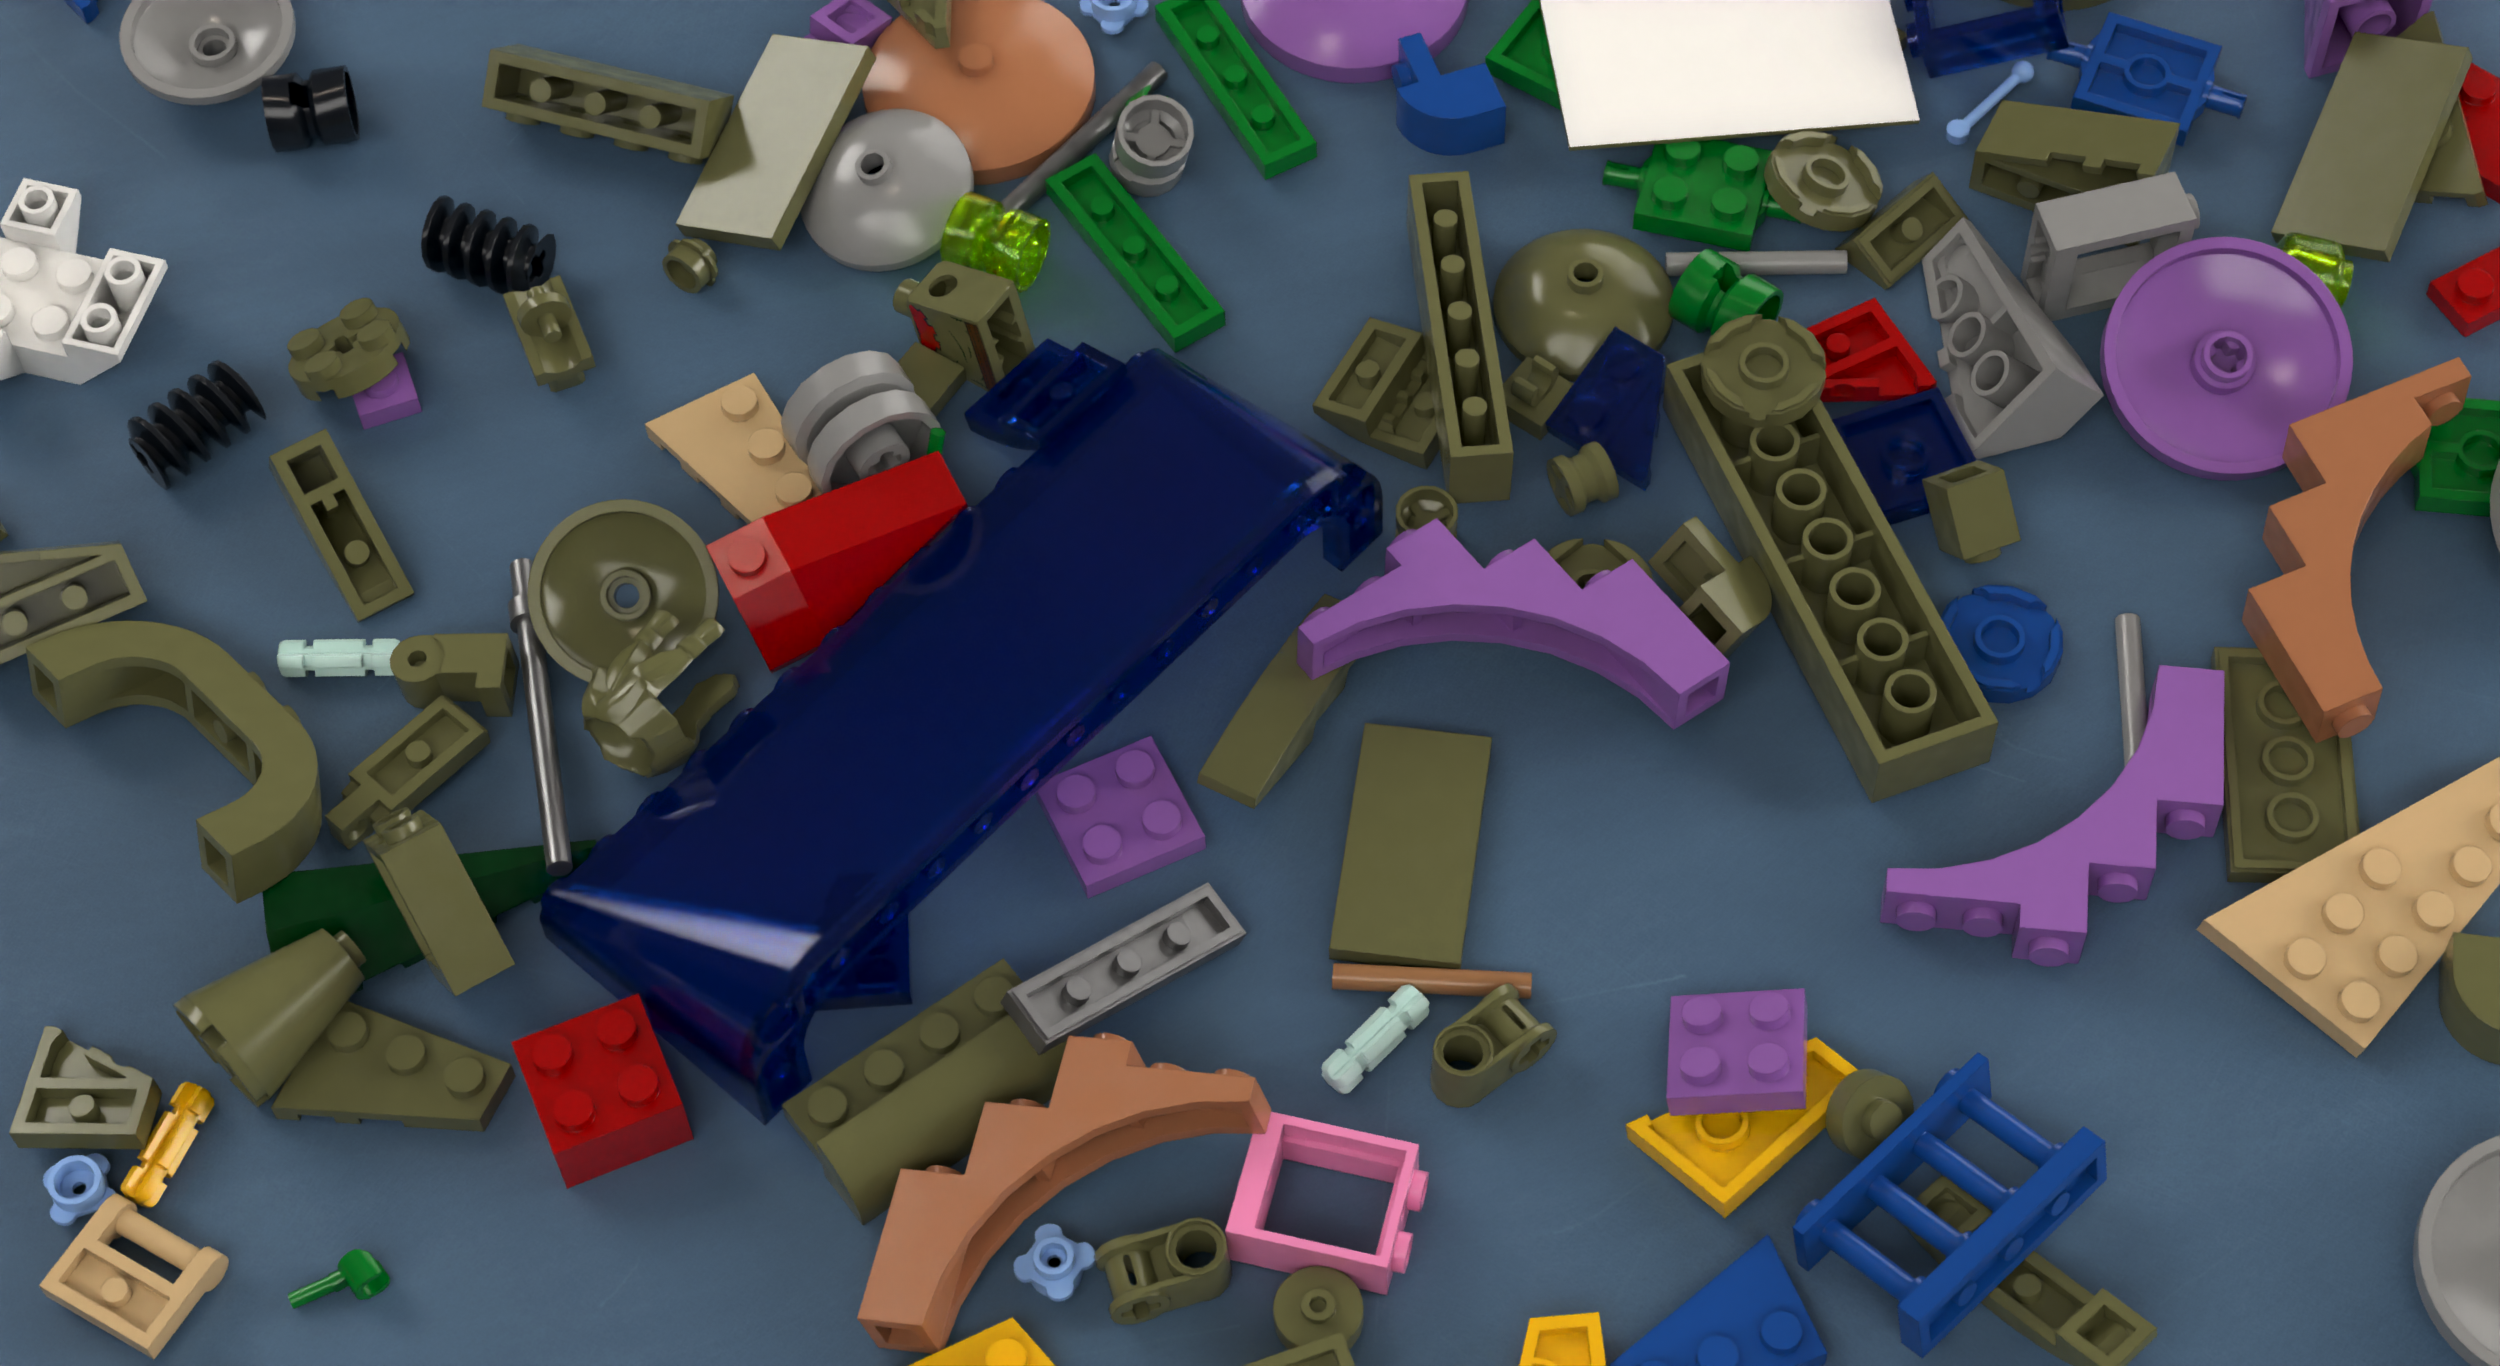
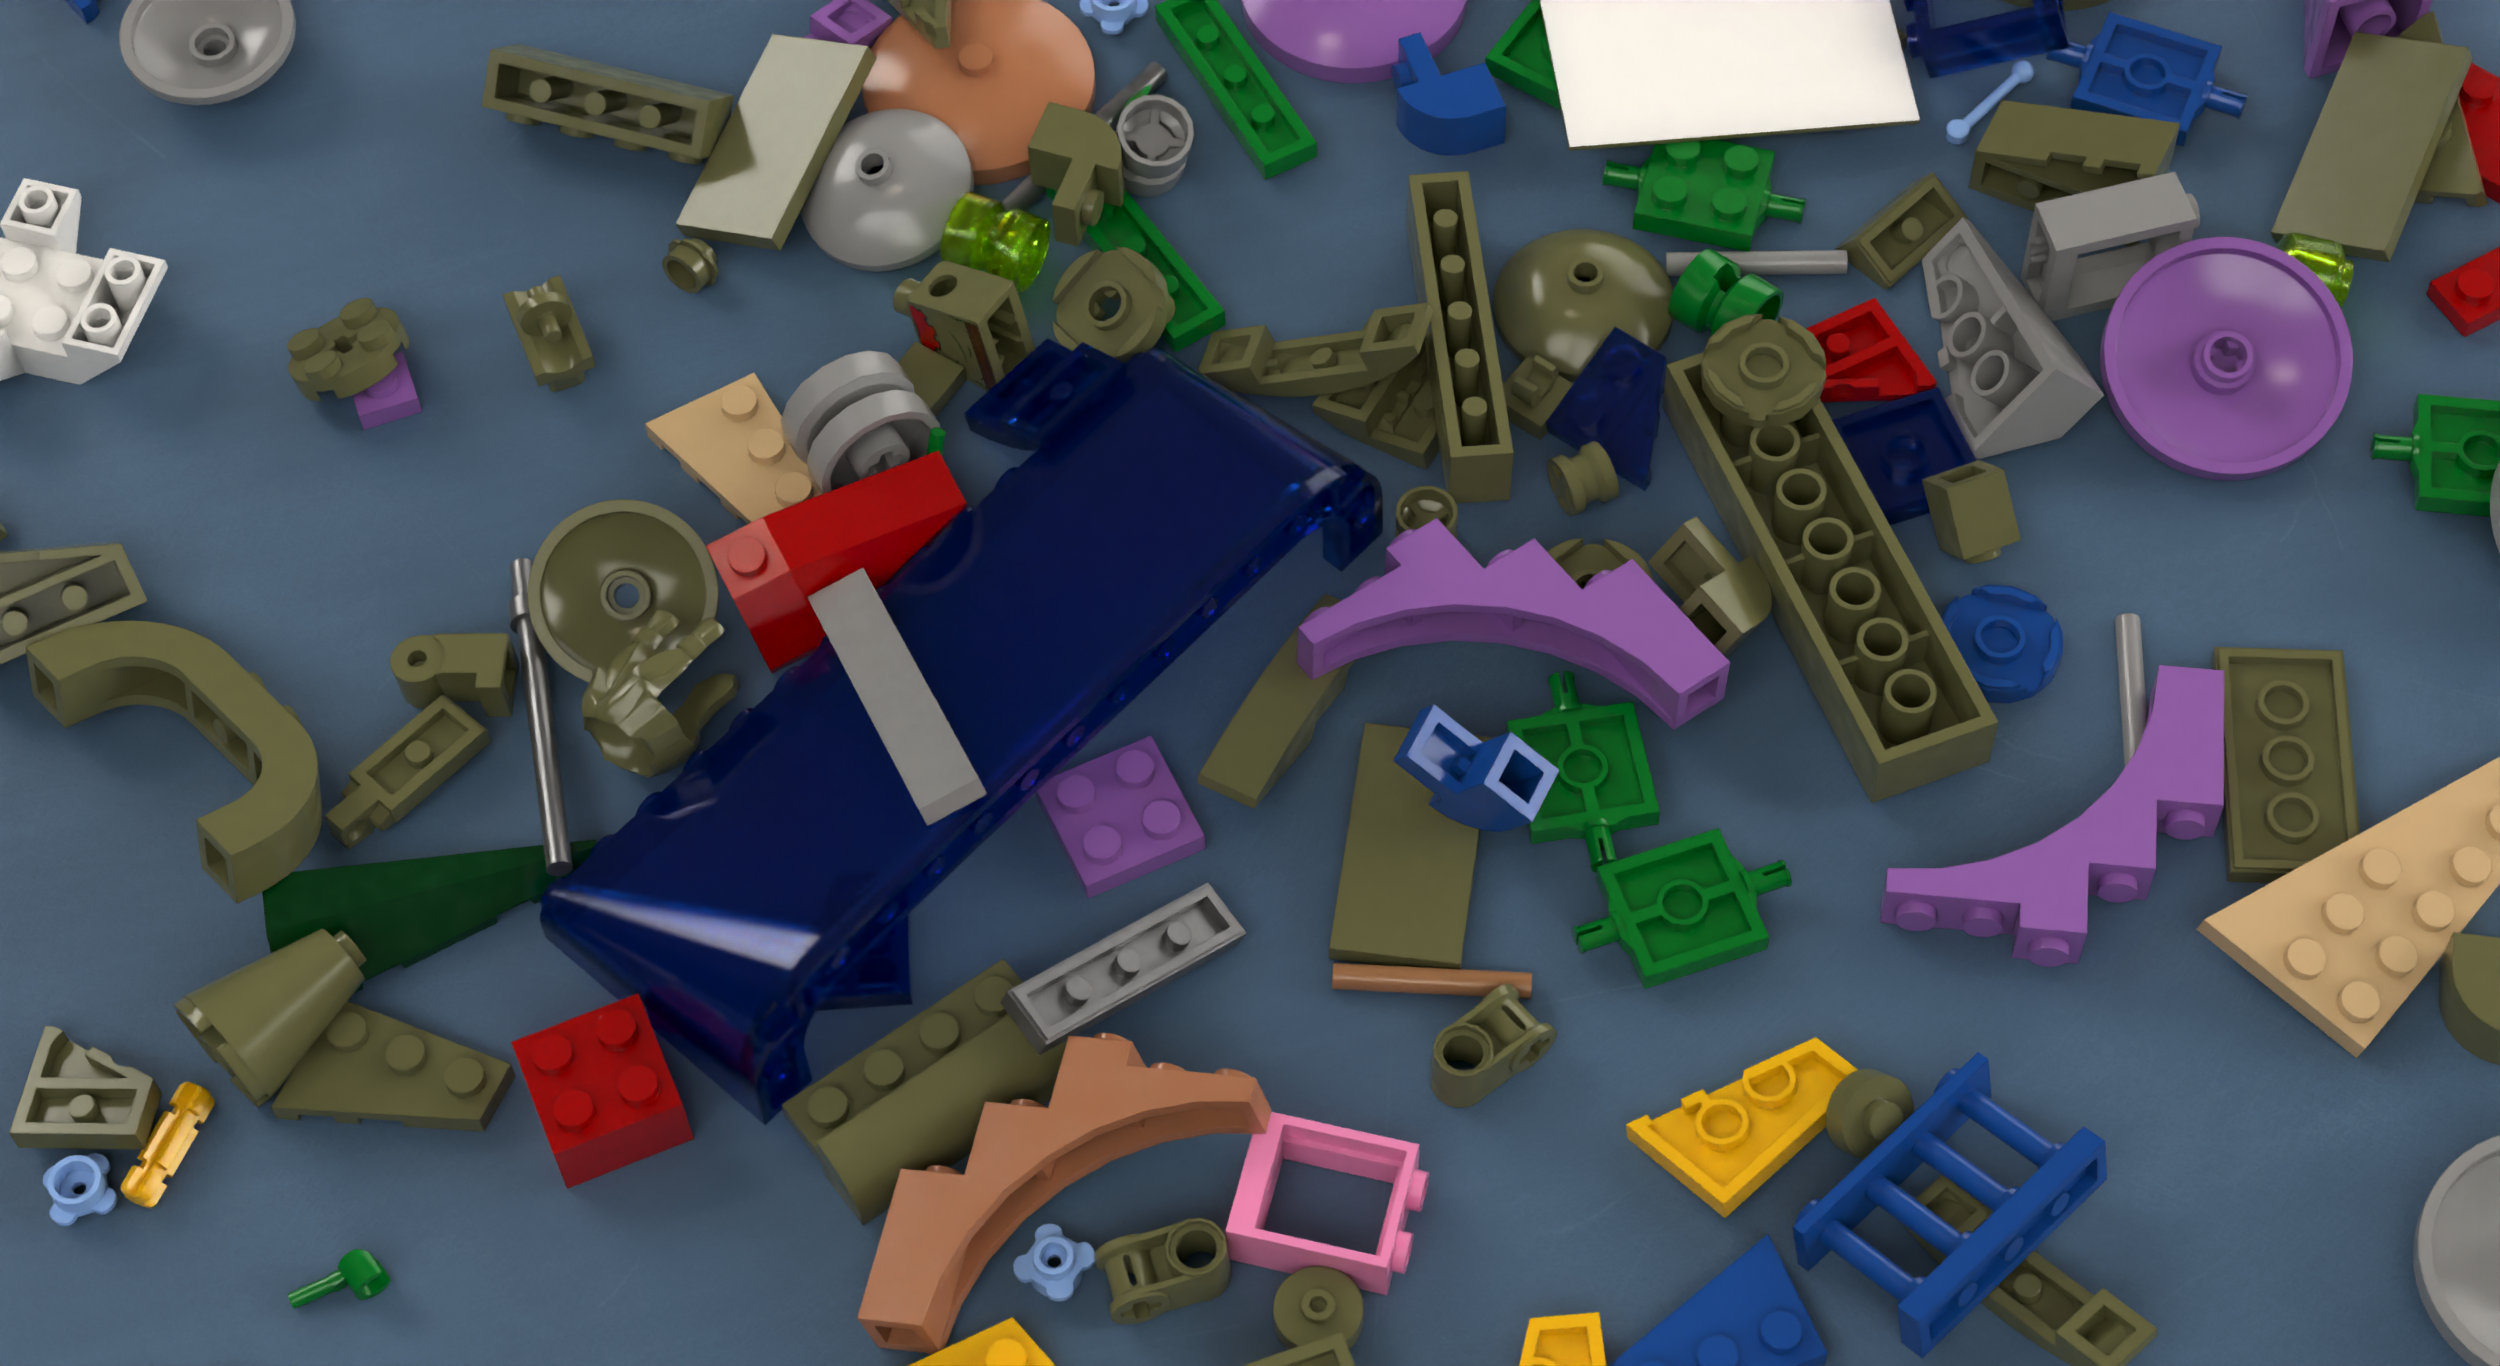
tan plate [39,1193,229,1359] -> none
black piece [127,360,266,490] -> none
black wheel [261,65,360,152] -> none
olive slope [269,428,415,623] -> none
light aqua axle [277,639,400,677] -> none
olive window [362,807,515,997] -> none
black piece [421,195,556,294] -> none
light aqua axle [1321,984,1430,1094] -> none
medium lavender plate [1666,988,1807,1116] -> none
olive tile [1764,131,1883,232] -> none
nougat arch [2242,357,2472,743] -> none
none -> light grey tile [807,568,987,826]
none -> olive brick [1028,102,1125,247]
none -> olive plate [1052,247,1175,372]
none -> olive slope [1196,302,1433,397]
none -> blue brick [1393,704,1559,832]
none -> green plate [1506,671,1660,873]
none -> green plate [1572,828,1792,989]

